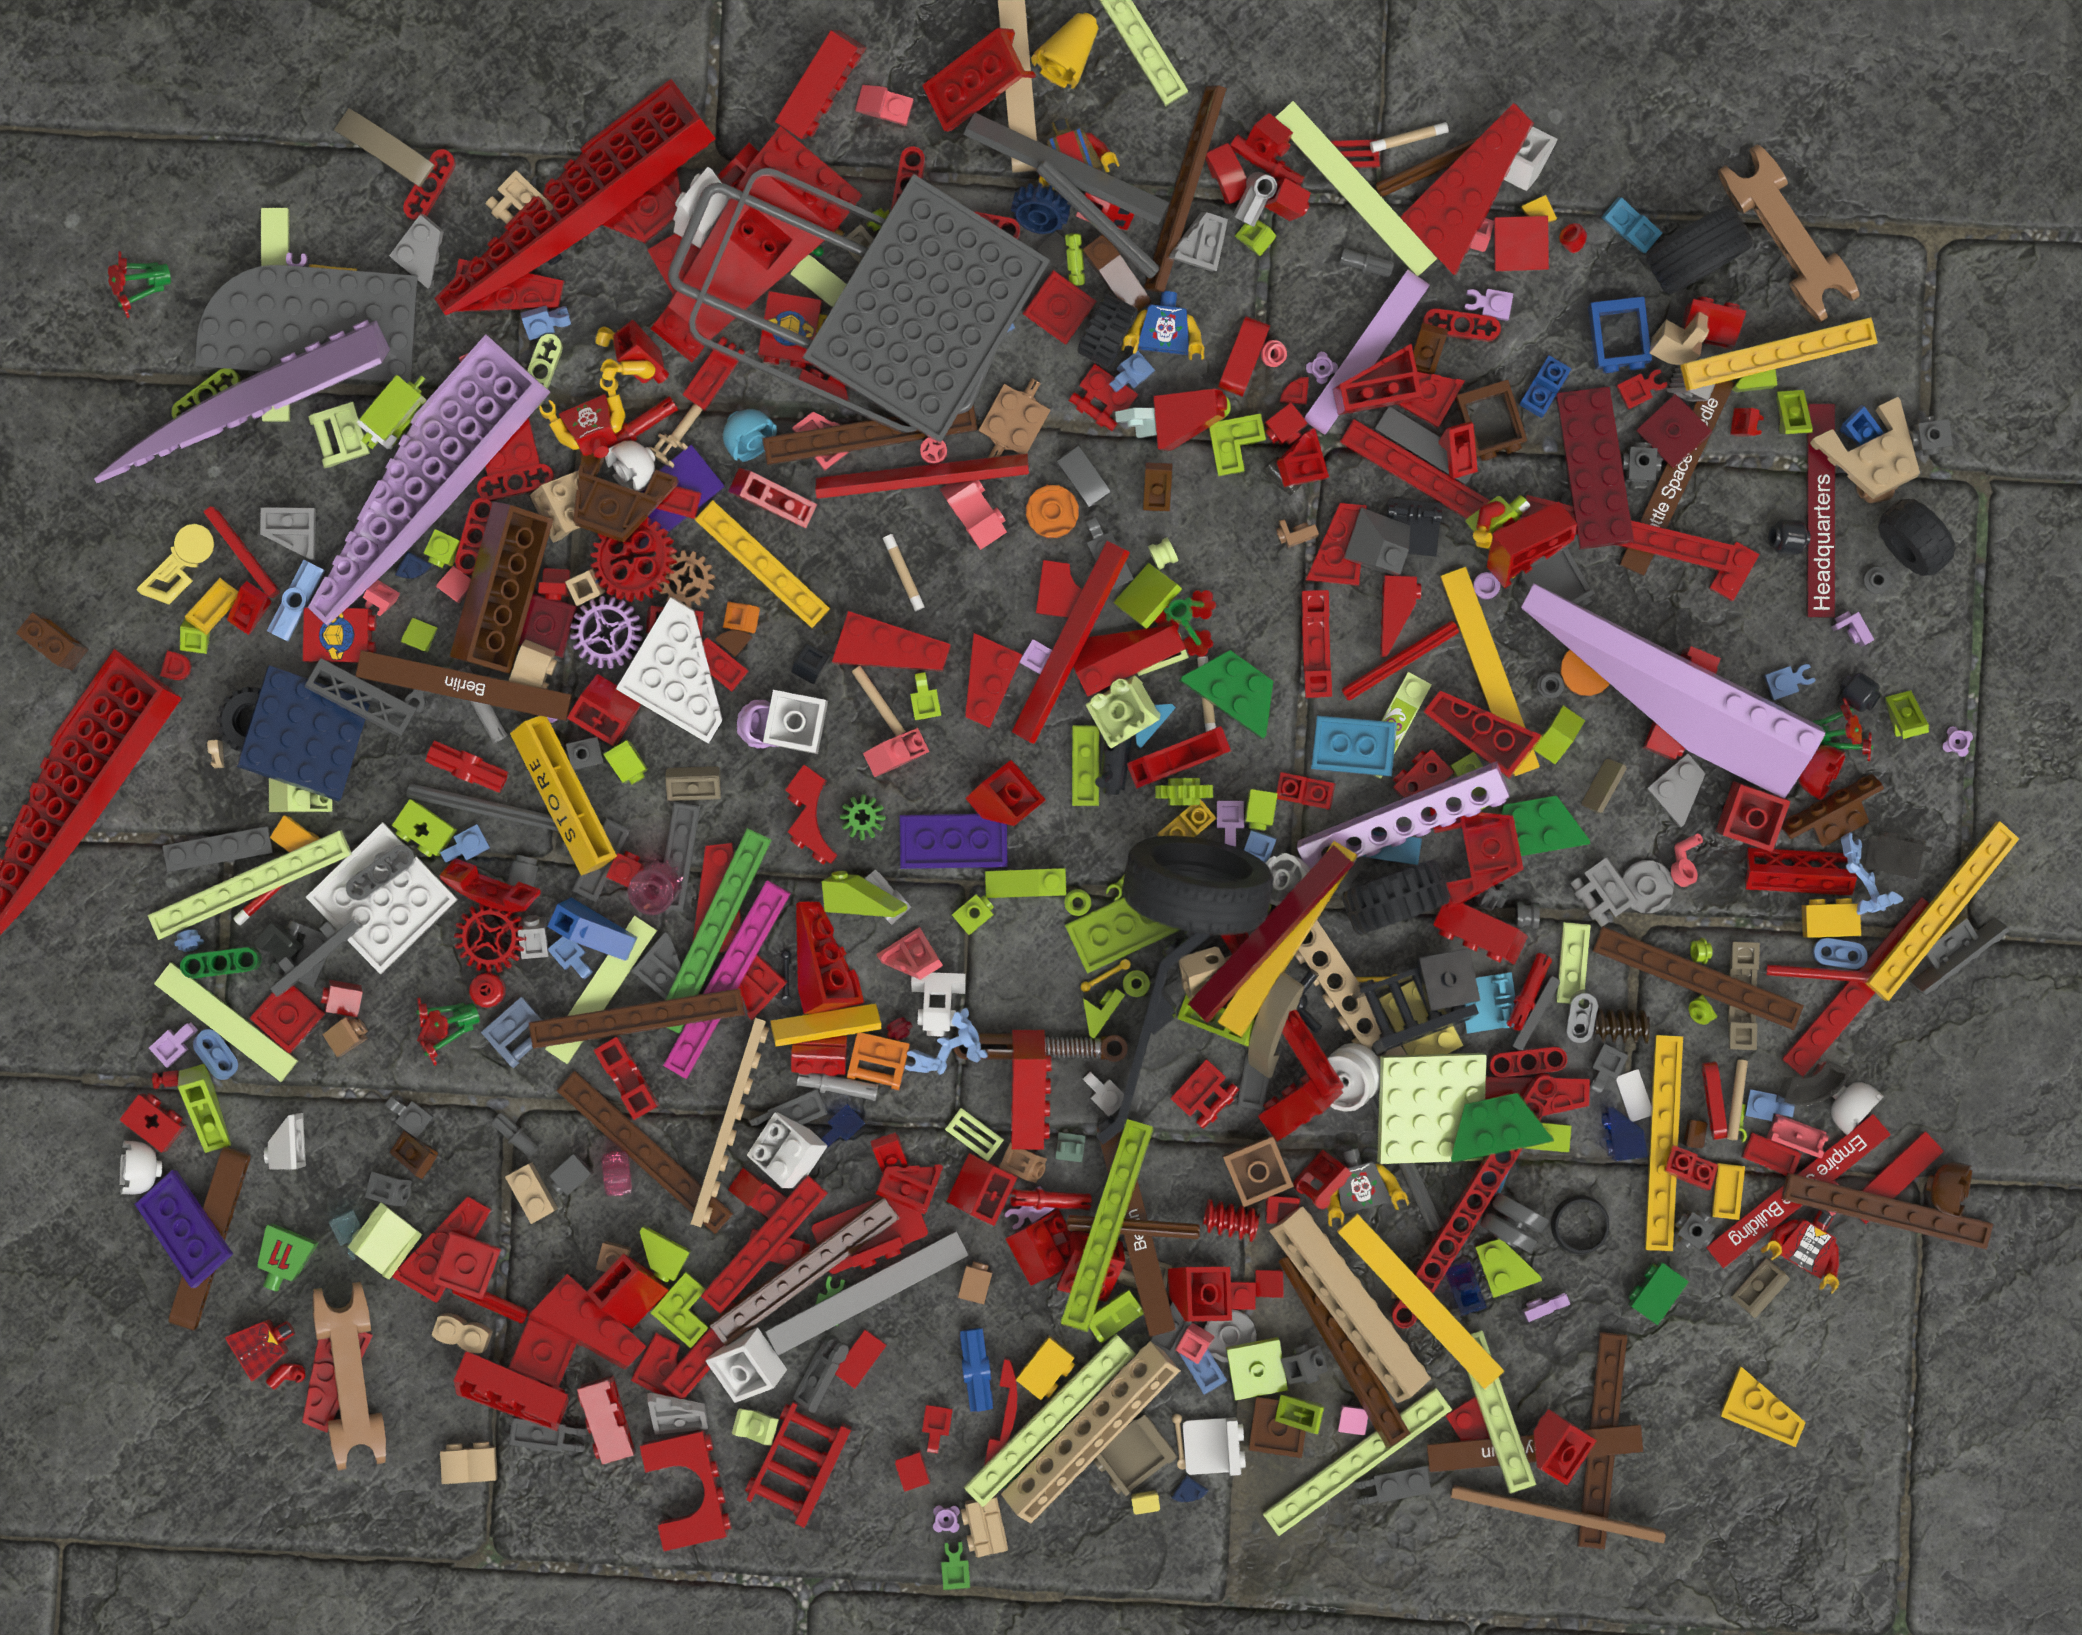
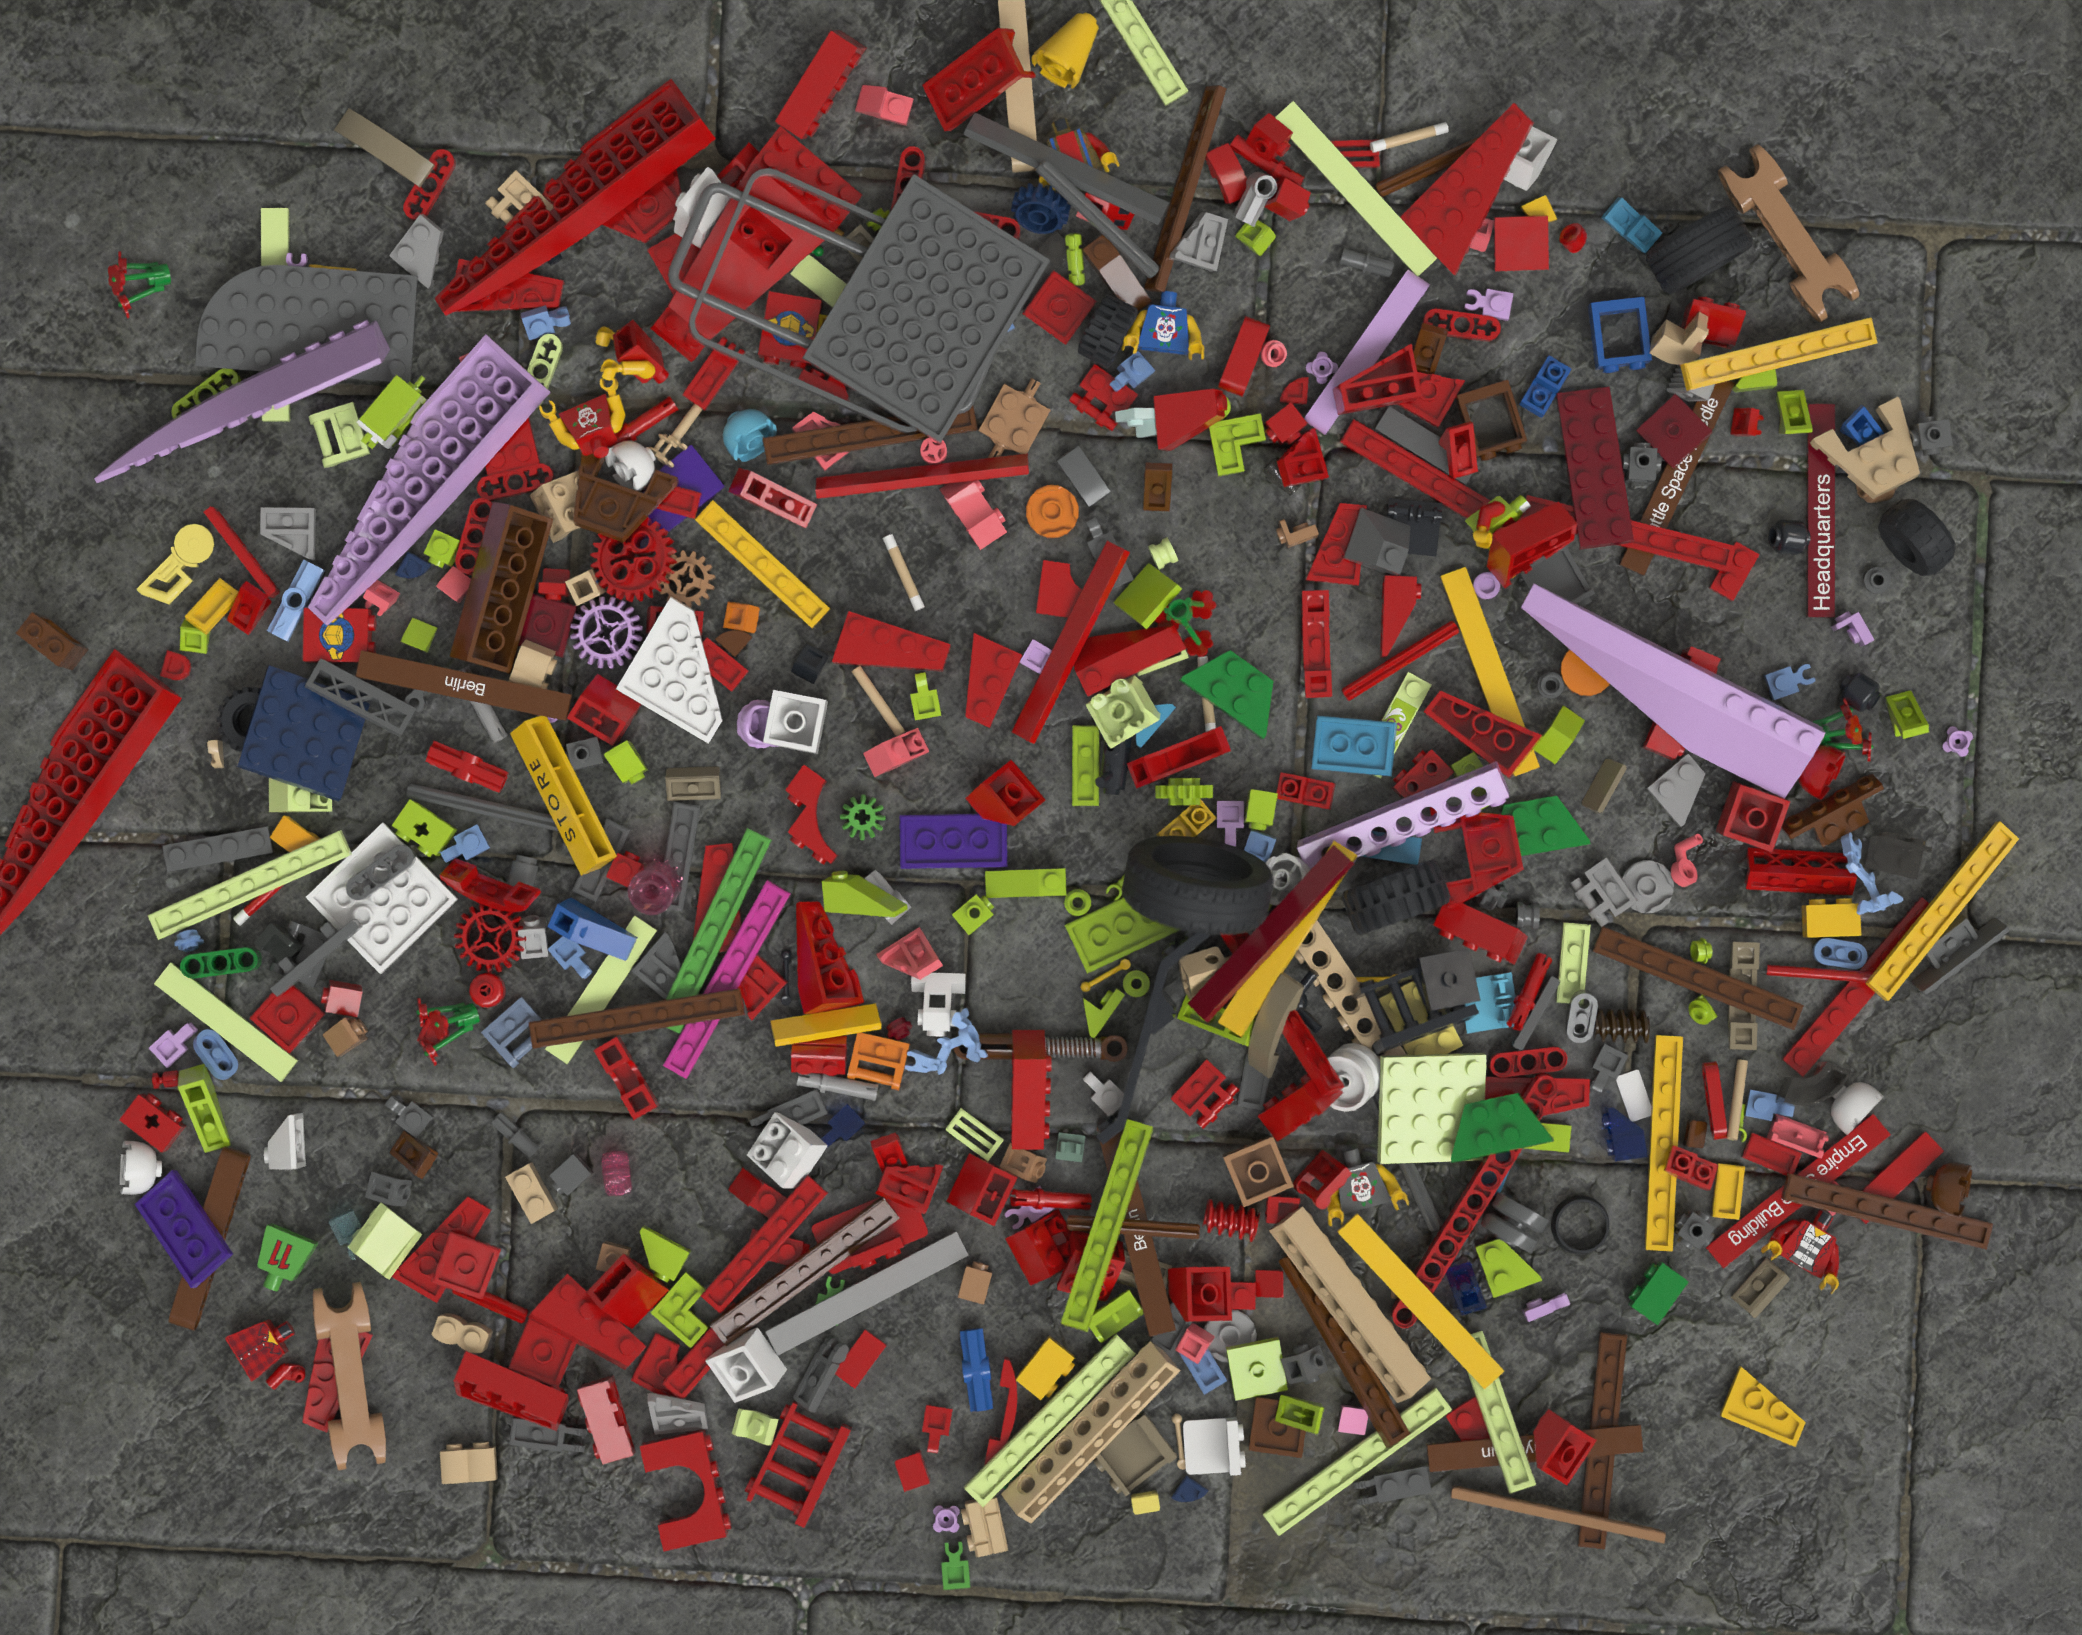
reddish brown tile [556,1071,734,1234] -> none
tan plate [691,1018,769,1227] -> none
red plate [1616,369,1668,410] -> none

